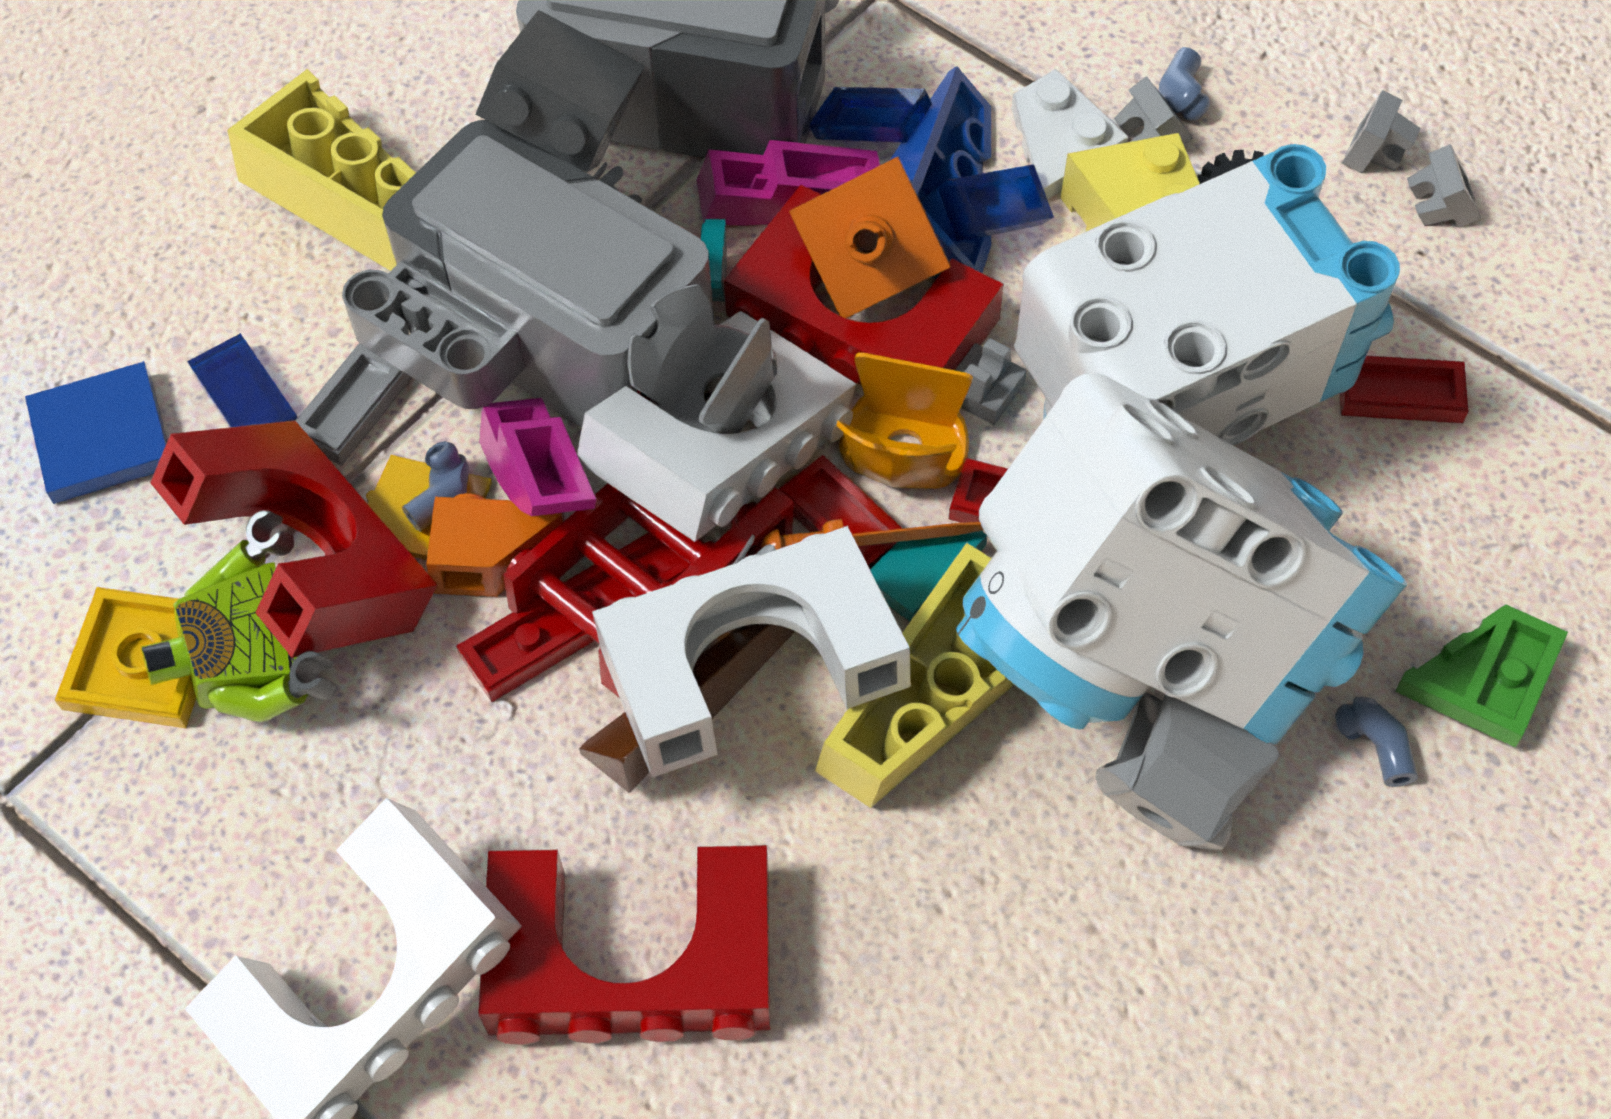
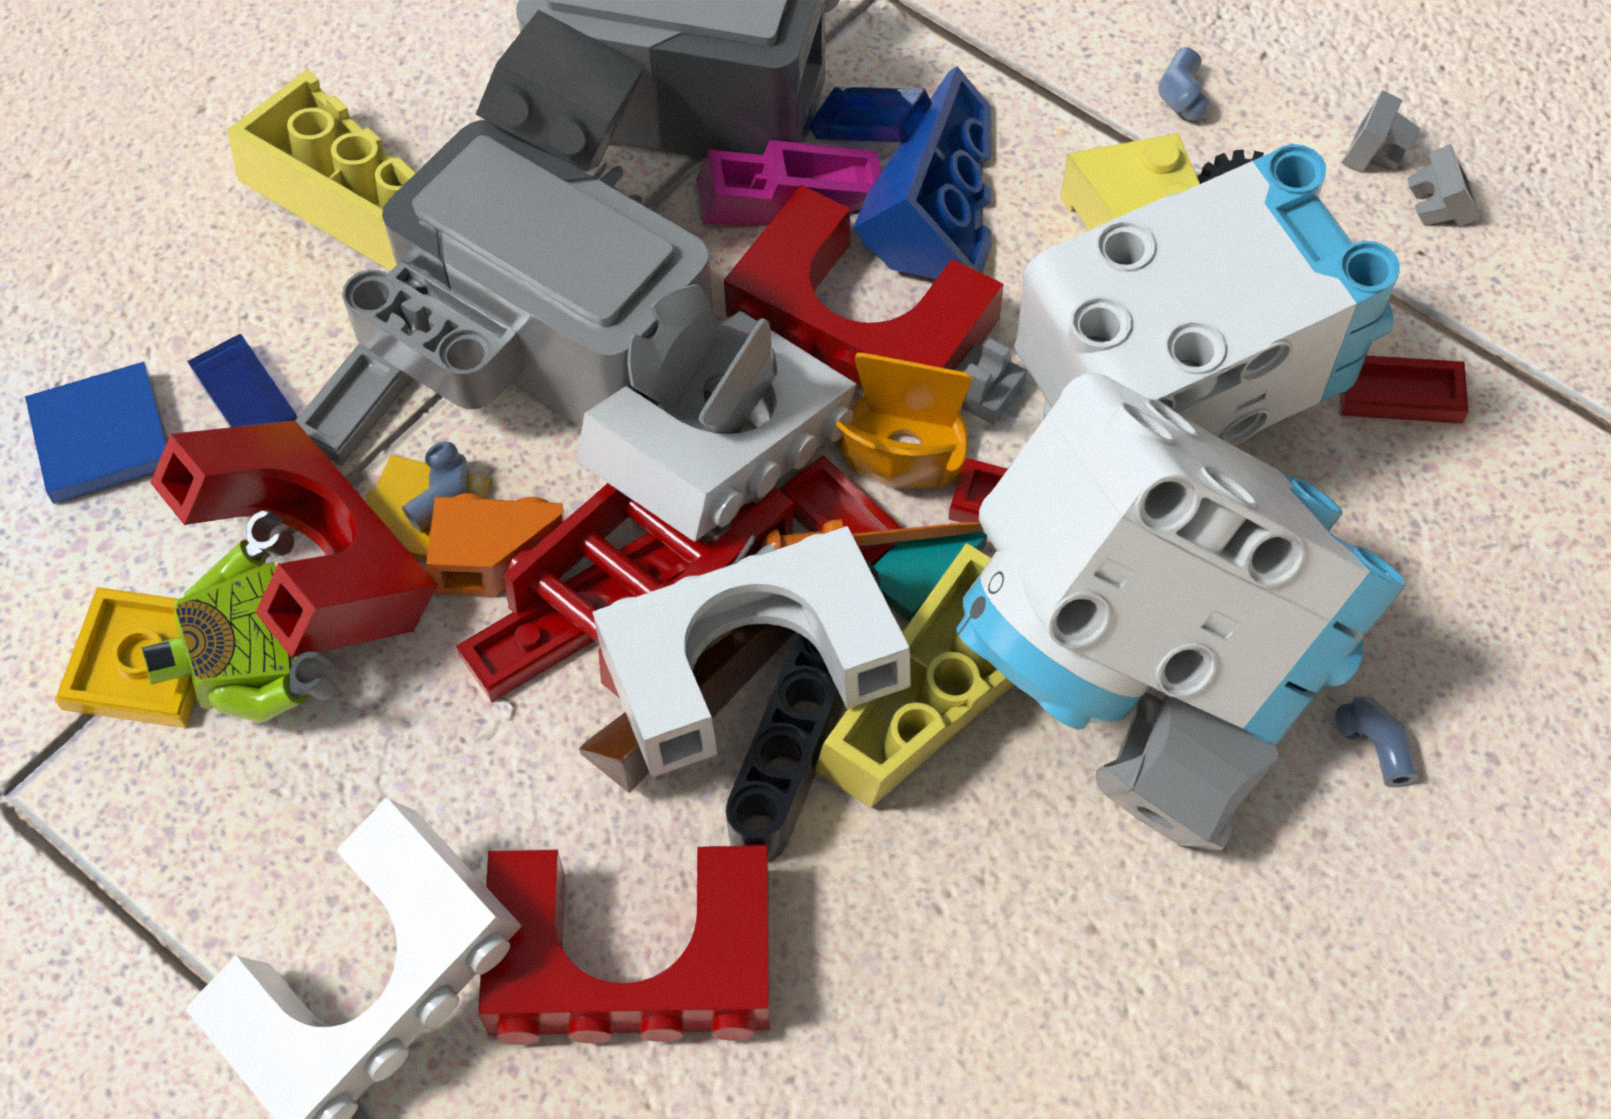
dark pink slope [479,398,596,516] -> none
teal tile [701,219,727,302] -> none
orange tile [789,156,951,318] -> none
clear blue tile [937,164,1054,242] -> none
white wing [1011,69,1128,203] -> none
light grey tile [1114,76,1193,145] -> none
bright green wing [1395,604,1568,747] -> none
none -> black beam [725,561,881,862]

